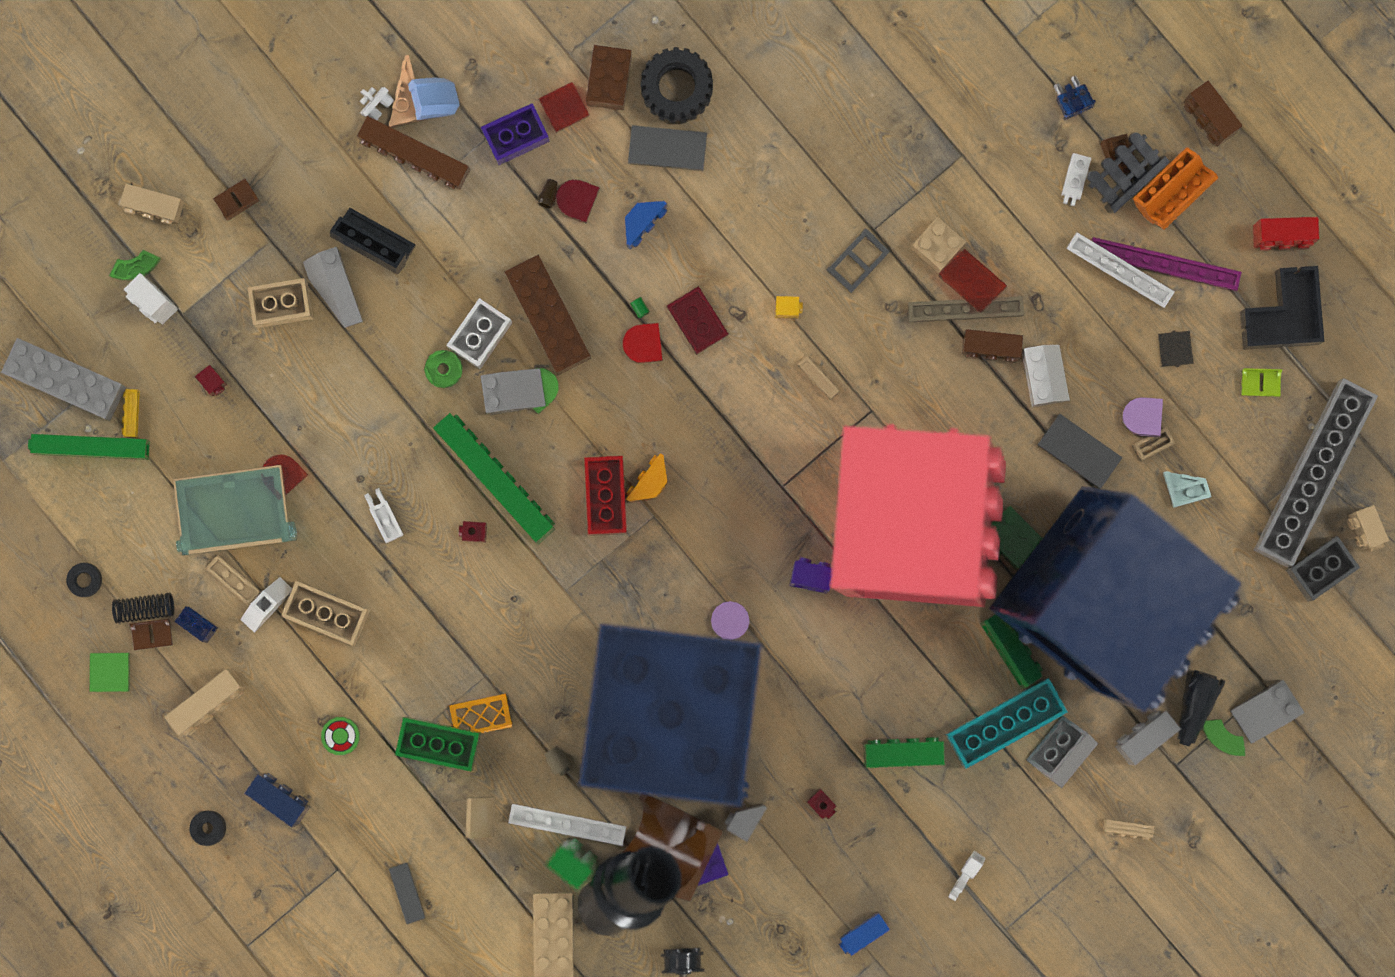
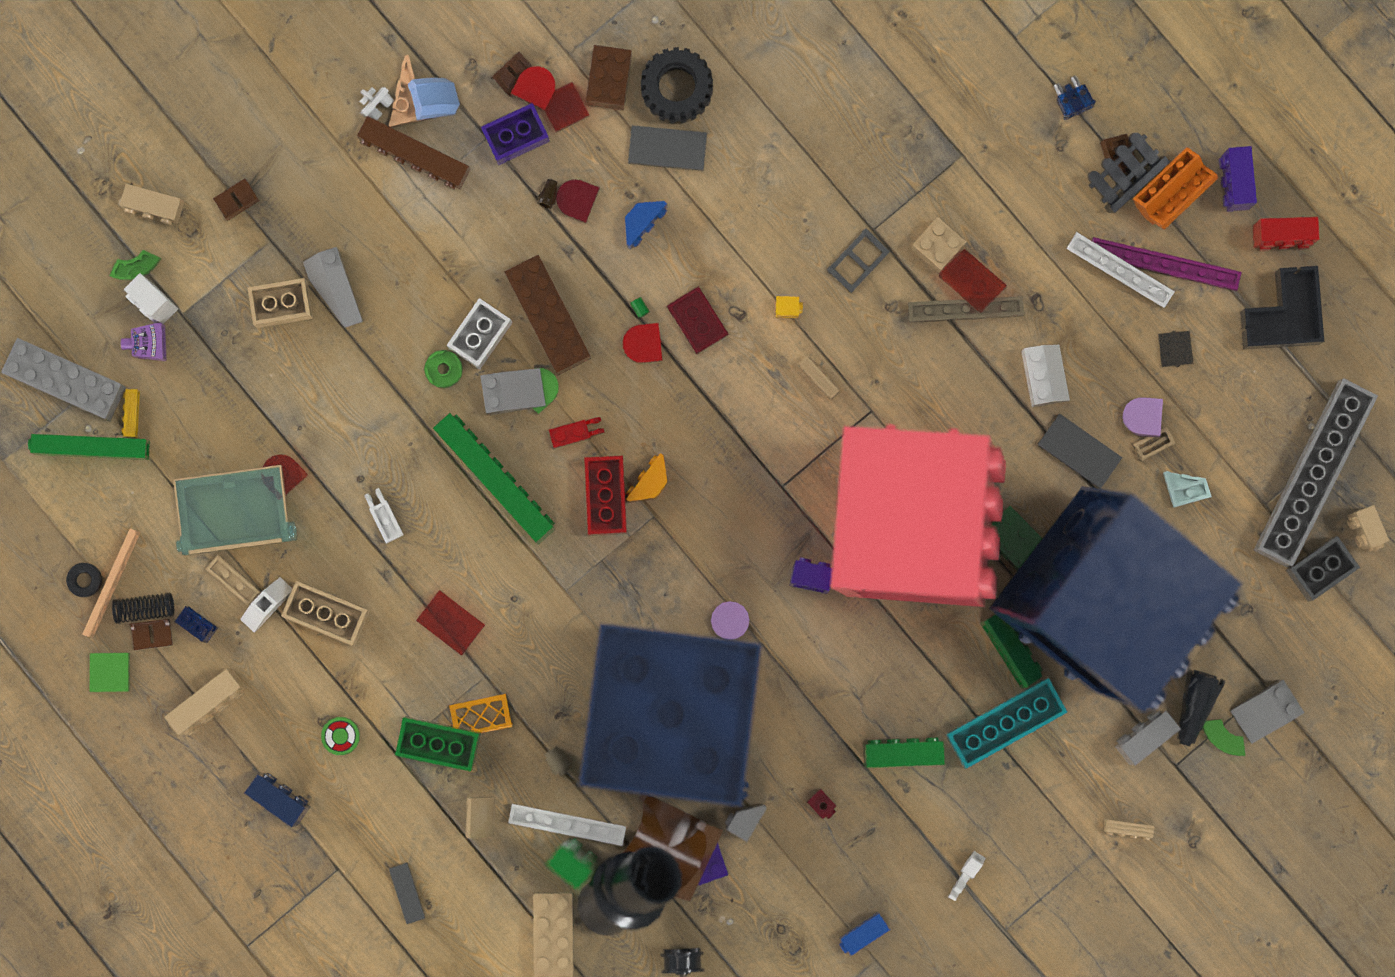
black tyre [189,810,226,846] -> none
dark red brick [195,365,227,396] -> none
black brick [330,208,416,274] -> none
dark red brick [458,521,487,543] -> none
reddish brown brick [962,329,1023,363] -> none
light grey slope [1027,716,1098,788] -> none
white hinge [1061,153,1091,206] -> none
reddish brown brick [1183,80,1243,147] -> none
lime piece [1242,368,1283,397] -> none
none -> light nougat tile [82,528,140,638]
none -> medium lavender torso [121,323,167,361]
none -> clear red tile [416,590,485,656]
none -> reddish brown piece [491,52,532,97]
none -> red tile [511,66,555,111]
none -> red hinge [549,417,605,449]
none -> dark purple brick [1219,146,1257,212]

